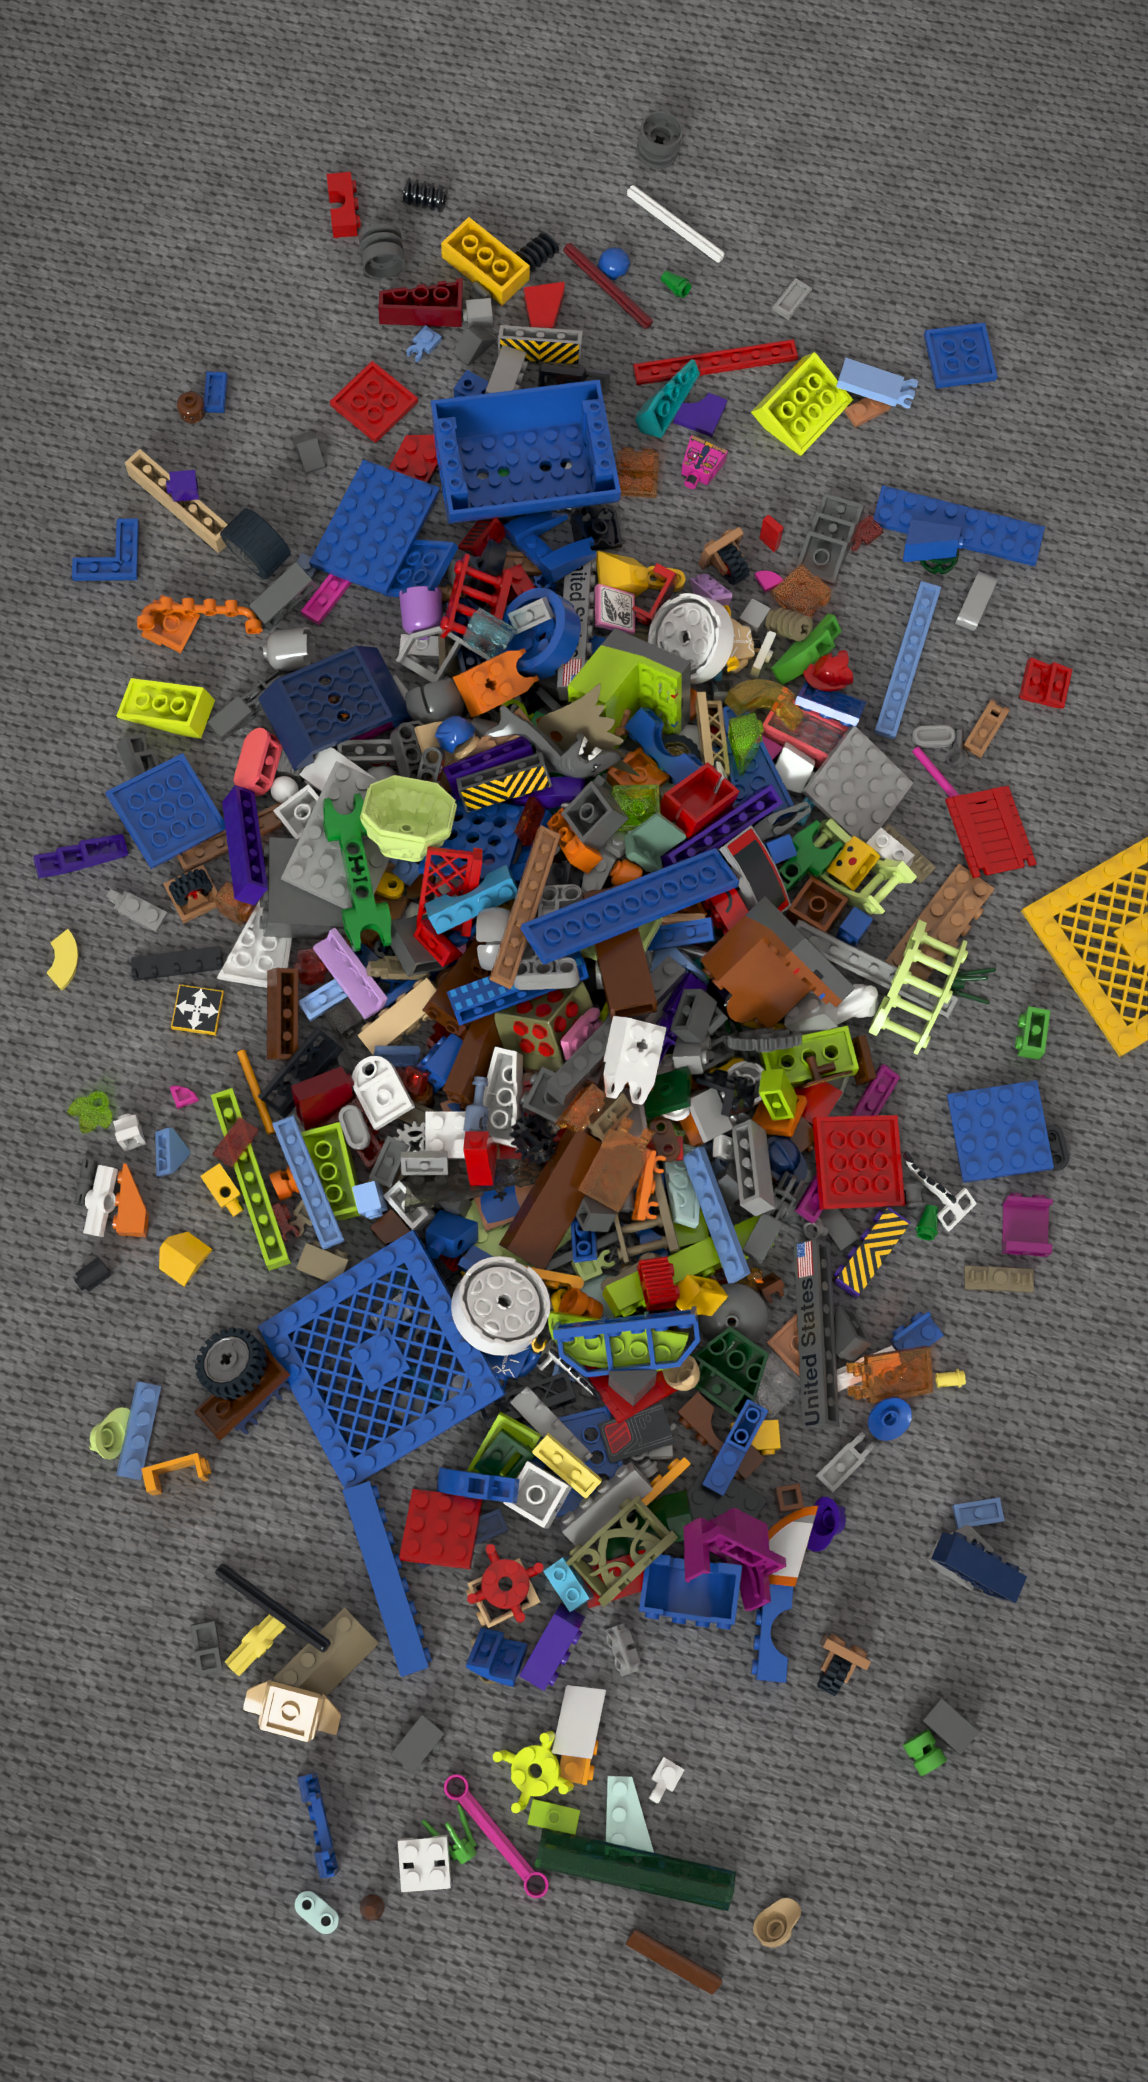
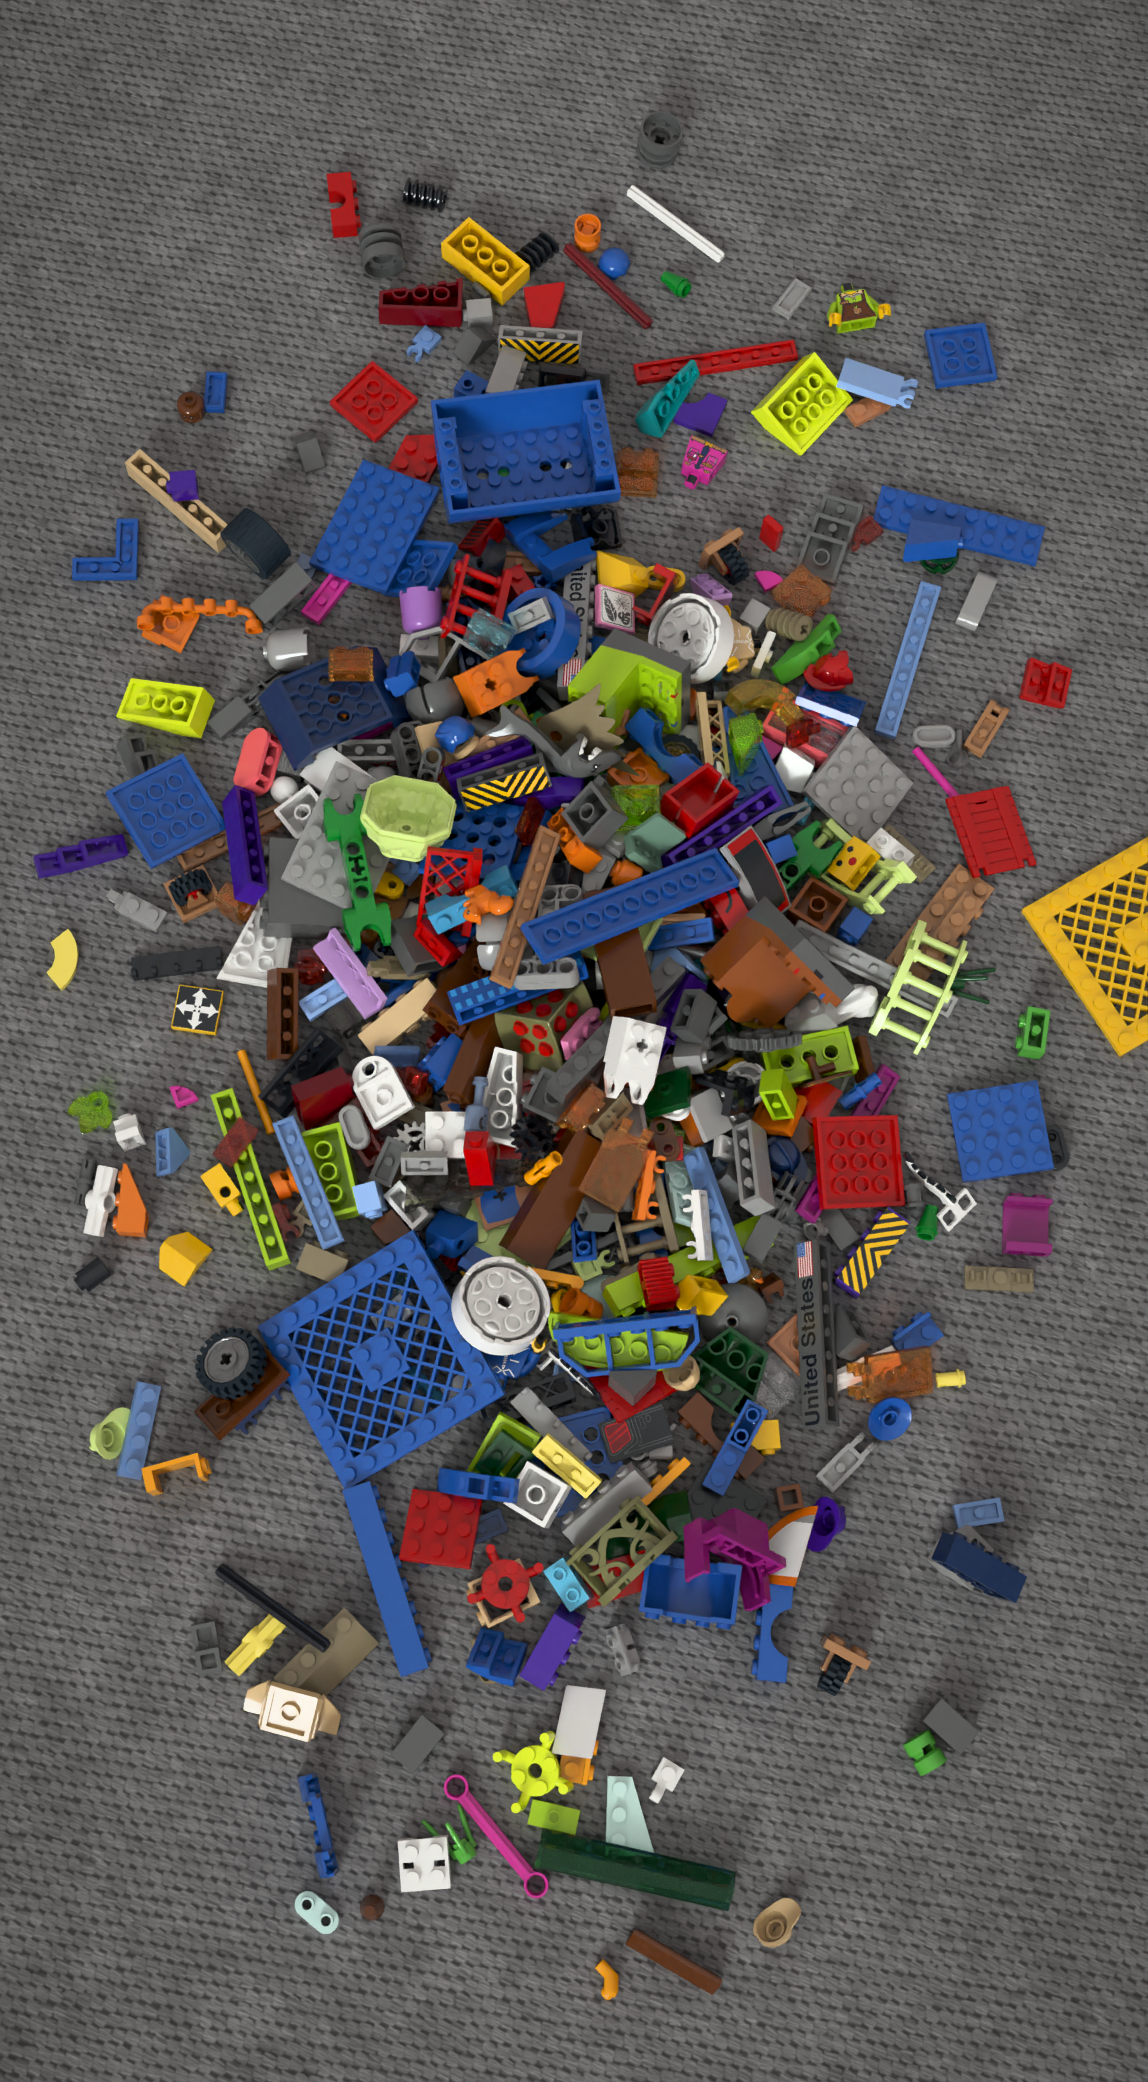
none -> clear orange brick [328,646,374,681]
none -> blue brick [384,651,421,697]
none -> orange animal [463,884,513,925]
none -> light orange pin [524,1151,563,1185]
none -> orange wheel [574,214,601,253]
none -> light orange arm [595,1959,619,2000]
none -> white plate [682,1189,714,1261]
none -> clear red plate [786,719,821,749]
none -> torso [826,283,891,334]
none -> blue pin [838,1072,882,1111]

